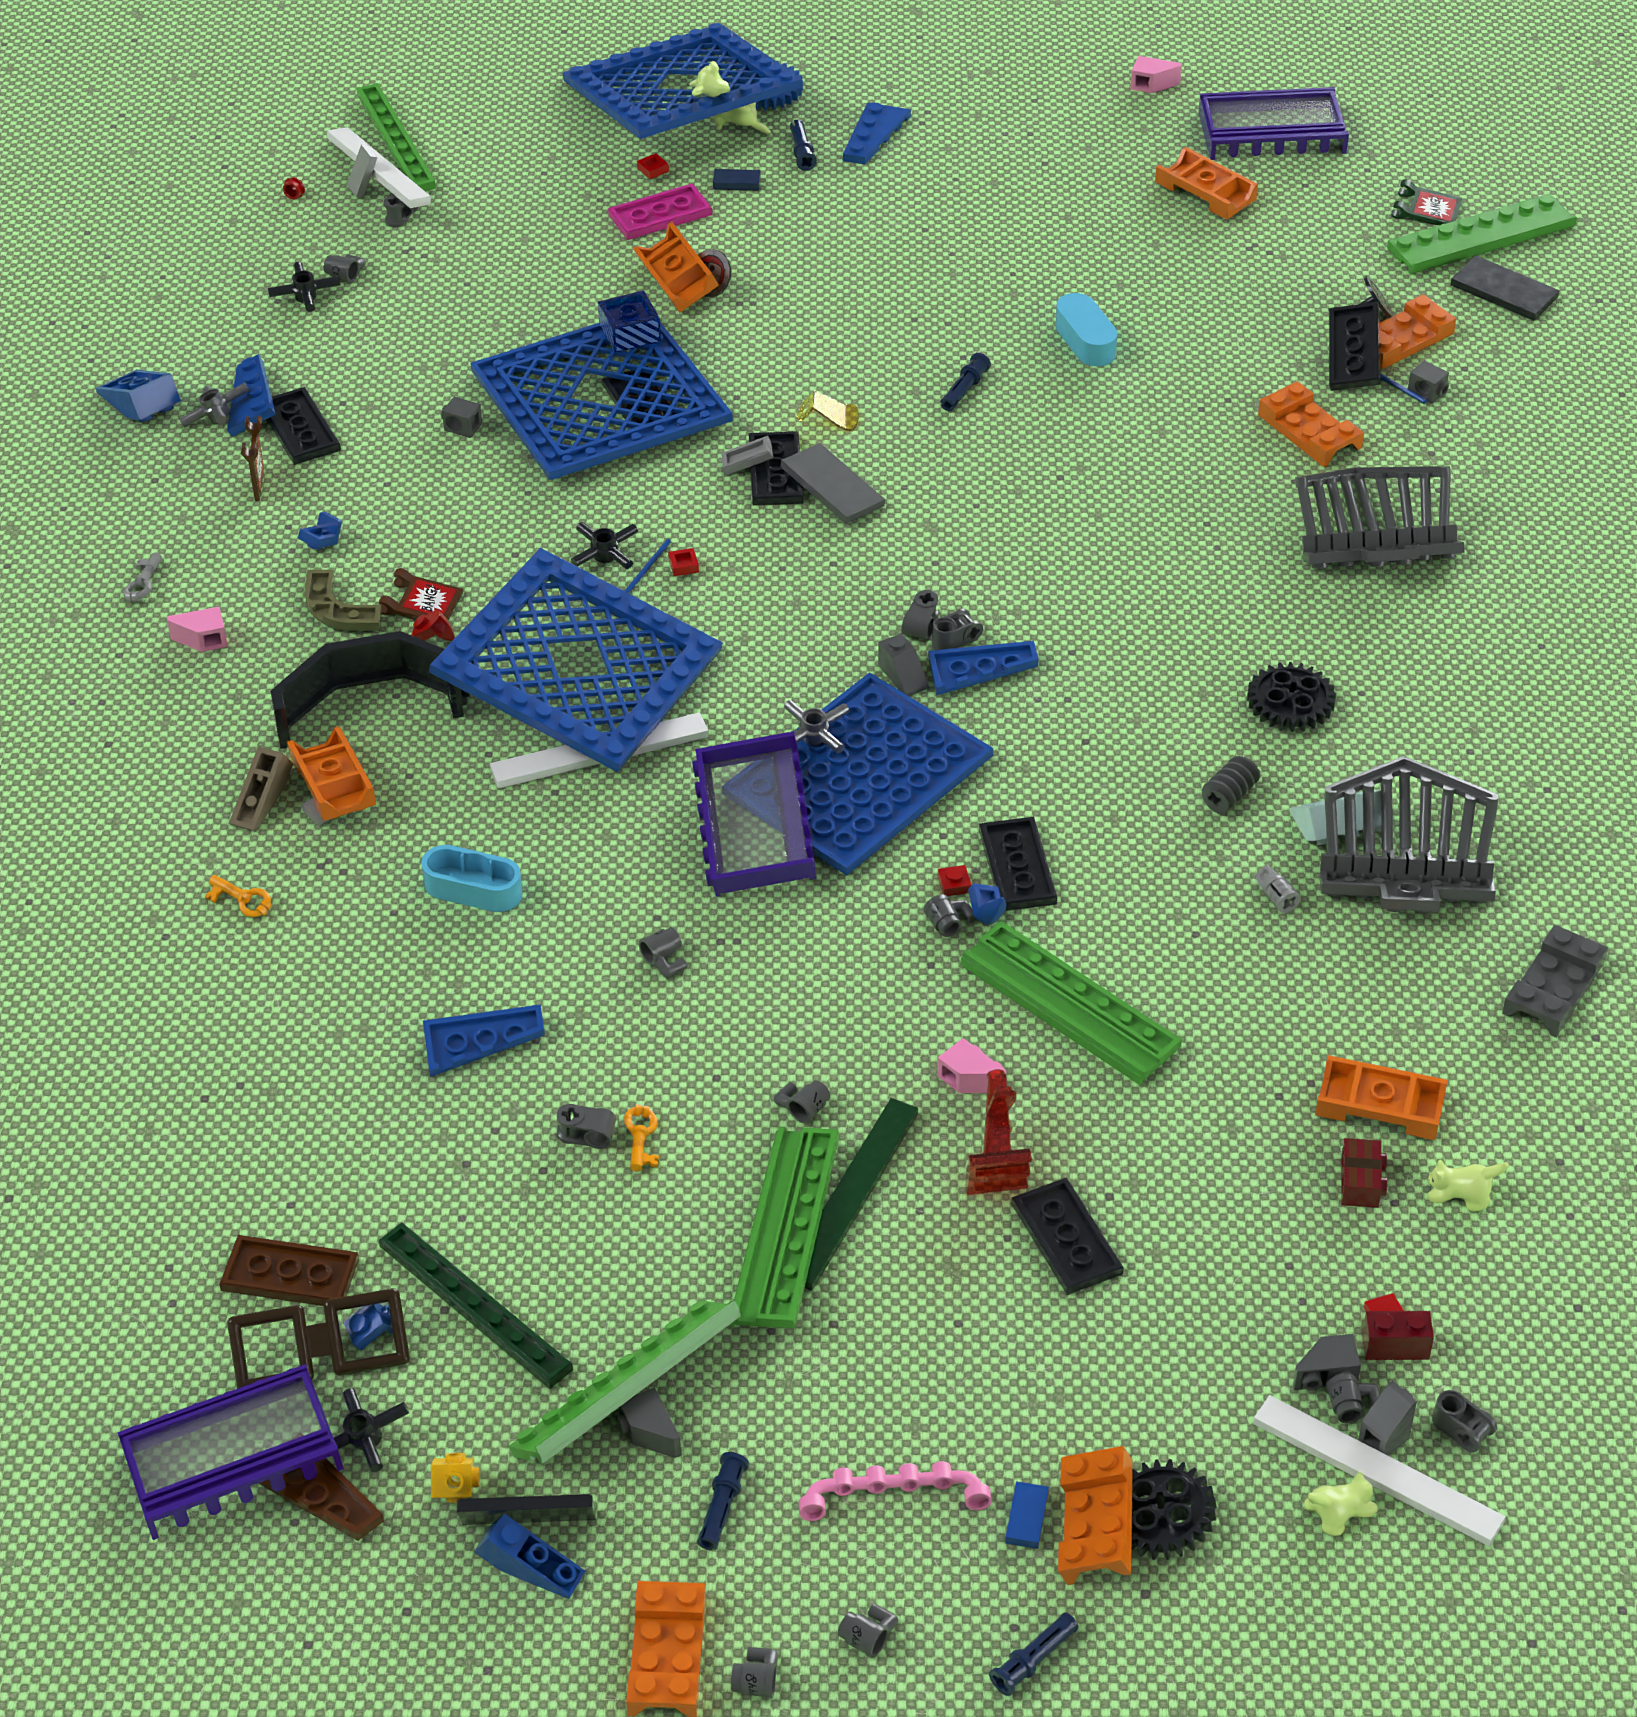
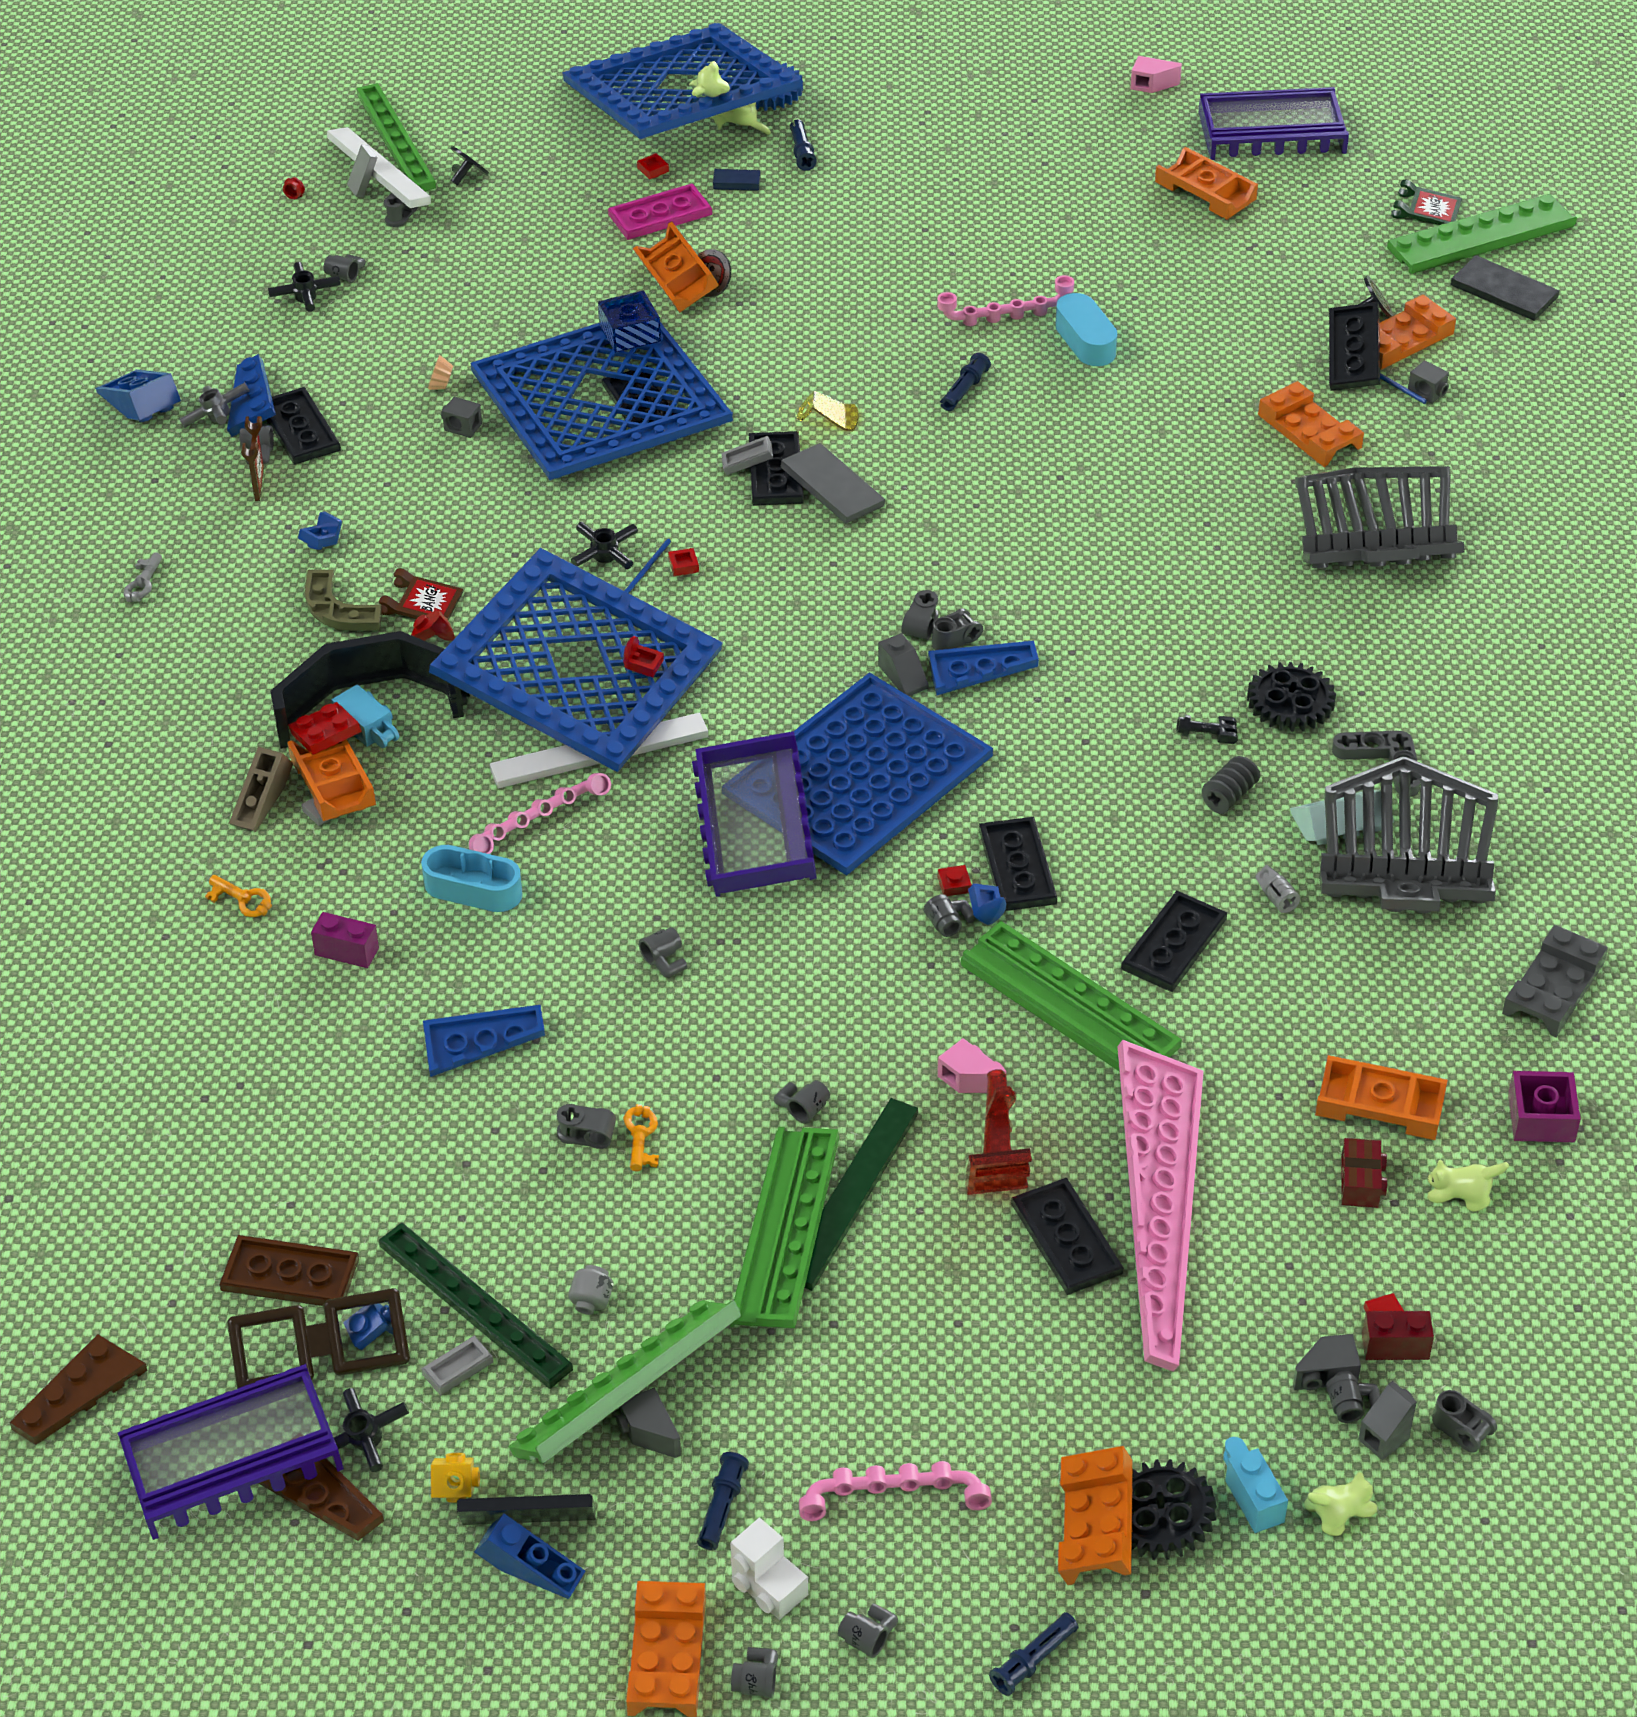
bright pink slope [167,607,228,652] -> none
flat silver bar [784,700,849,754] -> none
blue wing [843,102,911,165] -> none
blue tile [1005,1481,1049,1549] -> none
white tile [1253,1395,1506,1547] -> none
none -> reddish brown wing [9,1334,148,1445]
none -> dark grey piece [239,426,274,464]
none -> red plate [288,702,362,755]
none -> magenta brick [311,912,379,968]
none -> medium azure brick [331,684,400,748]
none -> light grey tile [421,1336,493,1396]
none -> light nougat piece [428,355,453,390]
none -> black shield [450,146,490,186]
none -> bright pink bar [469,773,611,854]
none -> light grey head [568,1265,614,1315]
none -> red plate [623,636,664,677]
none -> white brick [730,1517,808,1620]
none -> bright pink bar [937,275,1074,326]
none -> bright pink wing [1117,1040,1204,1372]
none -> black tile [1121,890,1227,992]
none -> black hinge [1176,714,1238,744]
none -> medium azure brick [1223,1437,1288,1533]
none -> dark grey beam [1332,731,1421,797]
none -> magenta brick [1508,1071,1581,1143]

